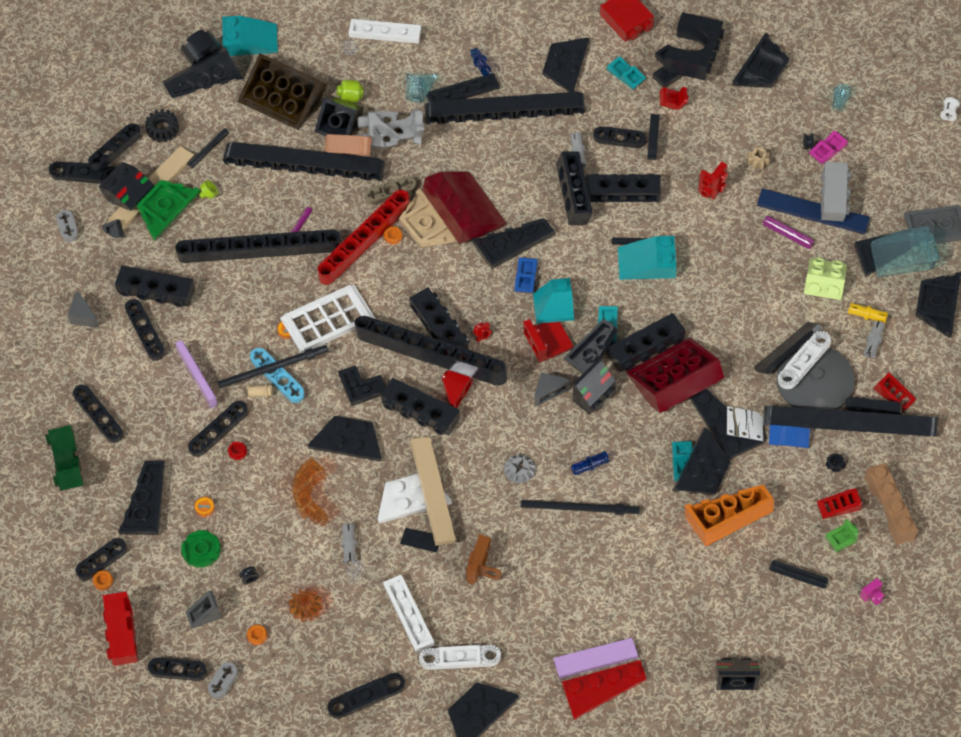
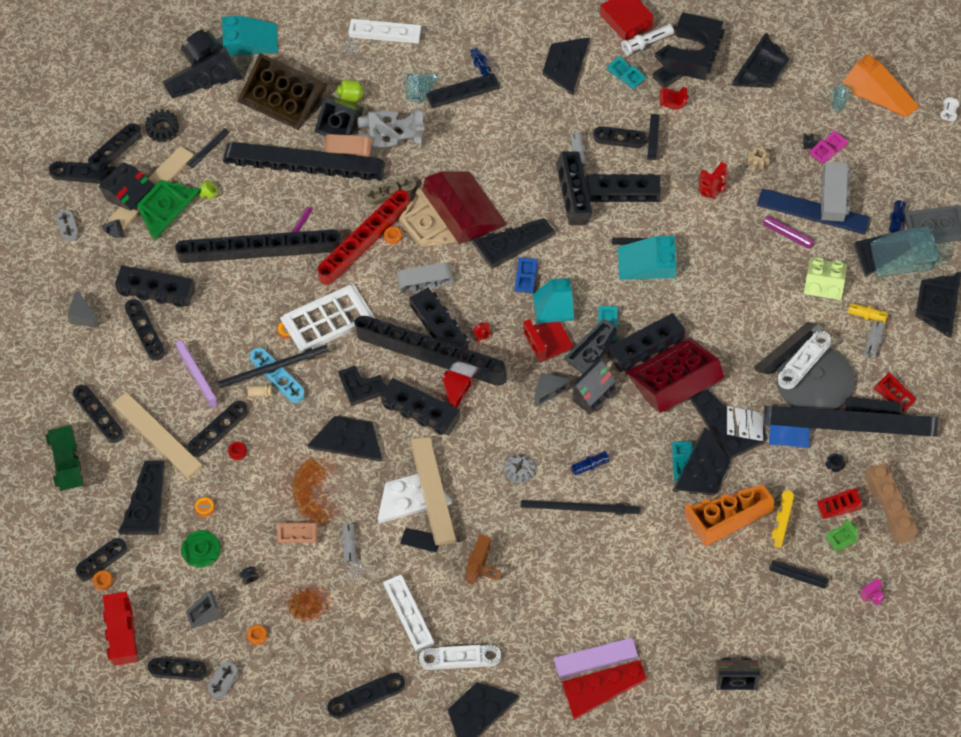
black beam [424,92,586,125] -> none
none -> tan tile [112,392,202,479]
none -> nougat plate [277,522,318,543]
none -> light grey beam [397,263,454,294]
none -> white pin [621,24,674,56]
none -> yellow plate [771,490,794,548]
none -> orange wedge [842,53,919,117]
none -> clear blue axle [889,200,906,233]

